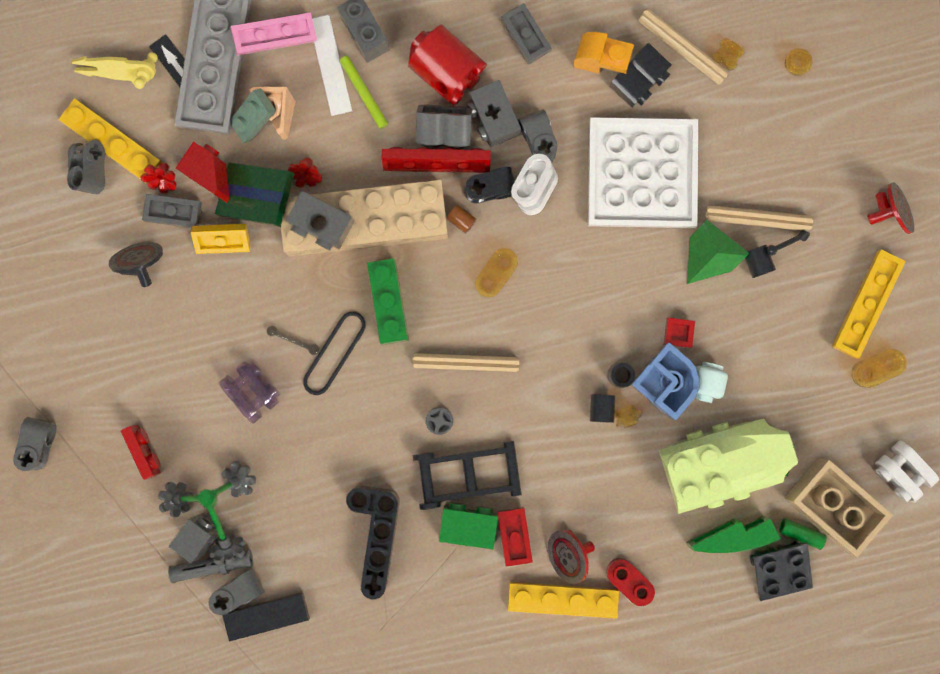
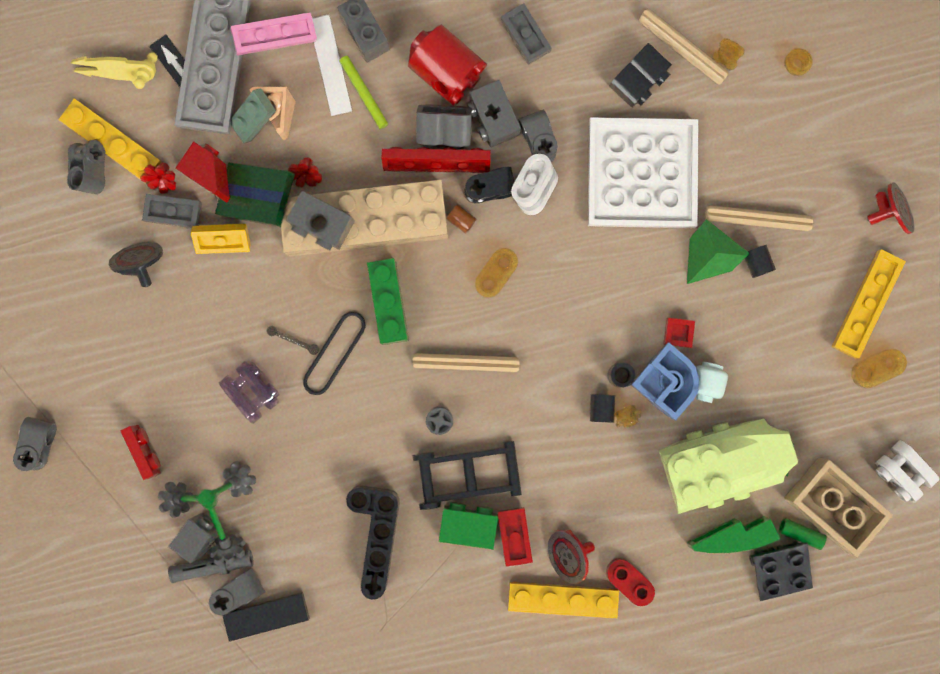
light orange brick [574,32,634,74] -> none
black hinge [766,230,810,256] -> none

